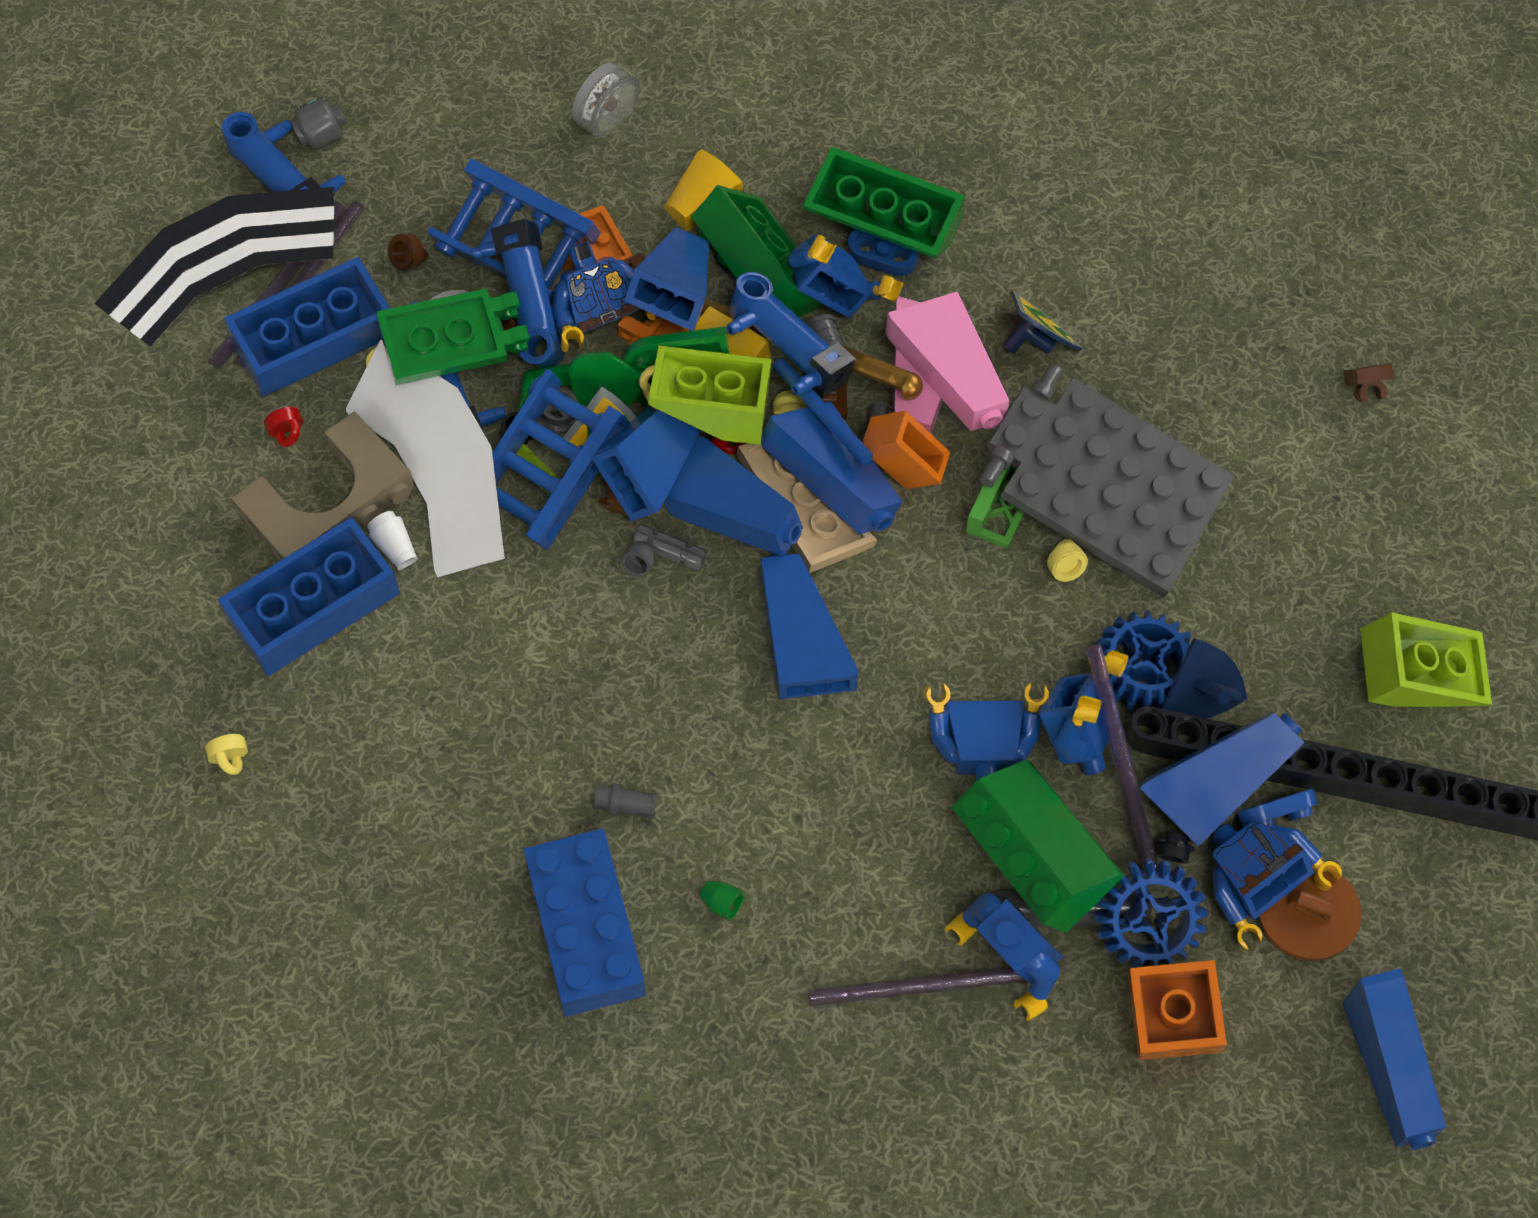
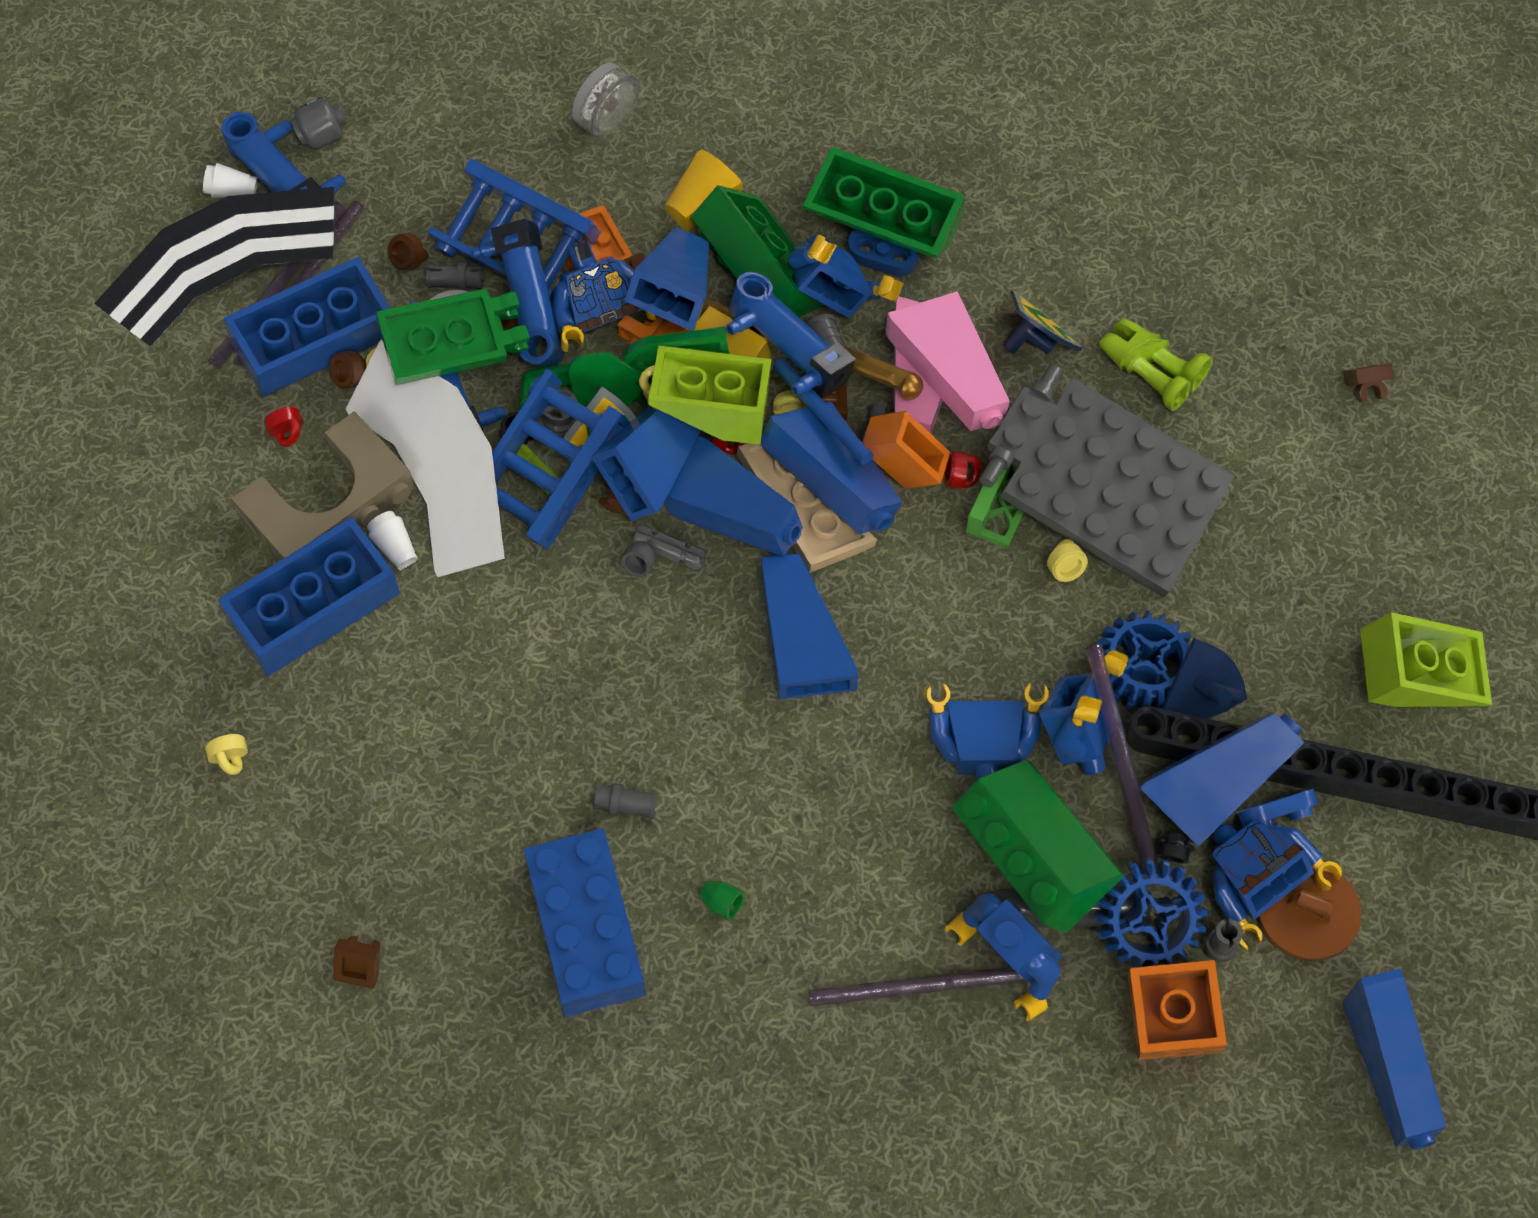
none -> white cone [203,163,258,198]
none -> reddish brown tile [329,350,367,389]
none -> reddish brown tile [333,936,380,989]
none -> dark grey pin [426,262,485,291]
none -> red tile [944,451,982,489]
none -> lime piece [1099,318,1213,411]
none -> dark grey pin [1205,919,1243,963]

